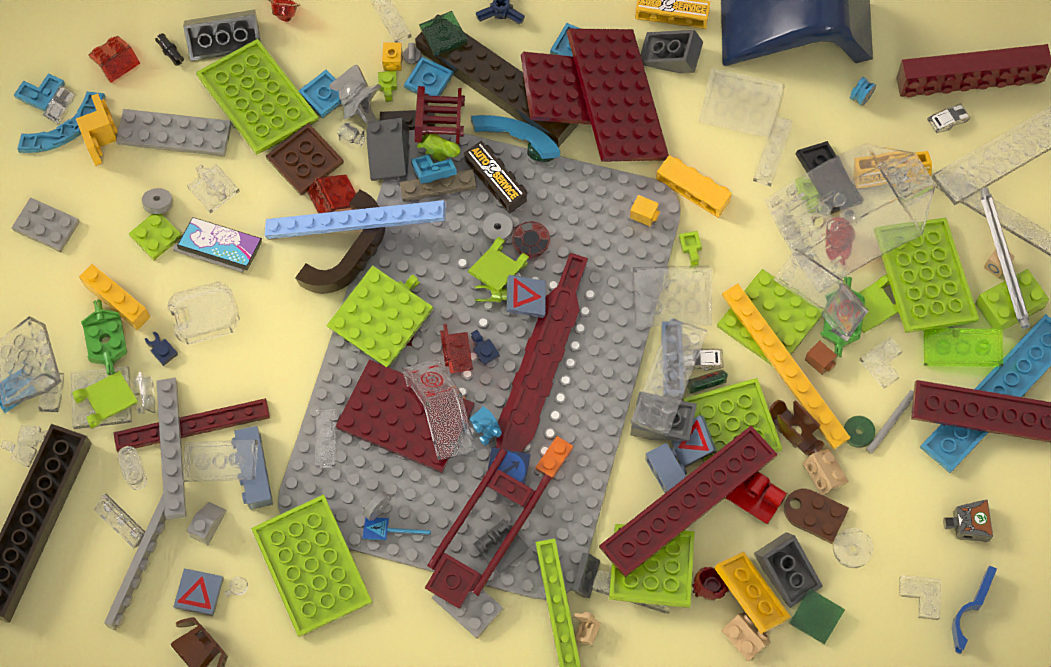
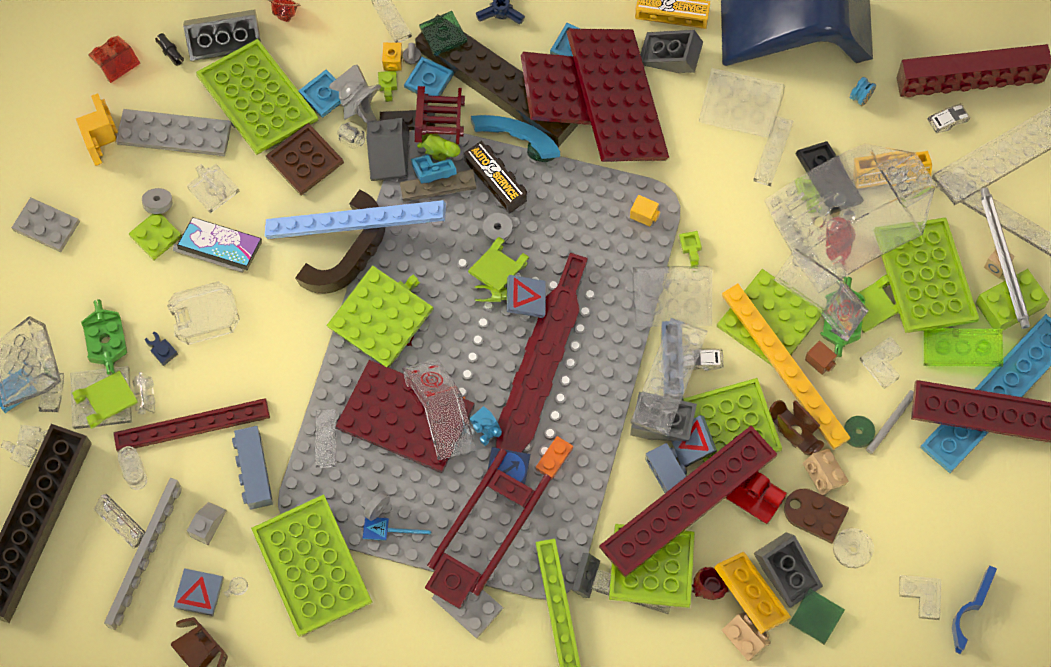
dark azure plate [14,73,65,112] -> none
dark azure tile [17,91,106,153] -> none
clear slope [43,84,77,126] -> none
yellow brick [79,264,150,331] -> none
light grey plate [156,378,186,520] -> none
clear plate [183,439,258,482] -> none
clear red bracket [307,174,356,214] -> none
clear red bracket [440,323,473,373] -> none
dark blue plate [471,330,500,366] -> none
dark grey hinge [473,519,530,573] -> none
tile [512,221,550,258] -> none
tan bracket [574,612,601,646] -> none
yellow brick [656,155,732,218] -> none
clear green slope [686,370,728,394] -> none
torso [943,500,993,542] -> none

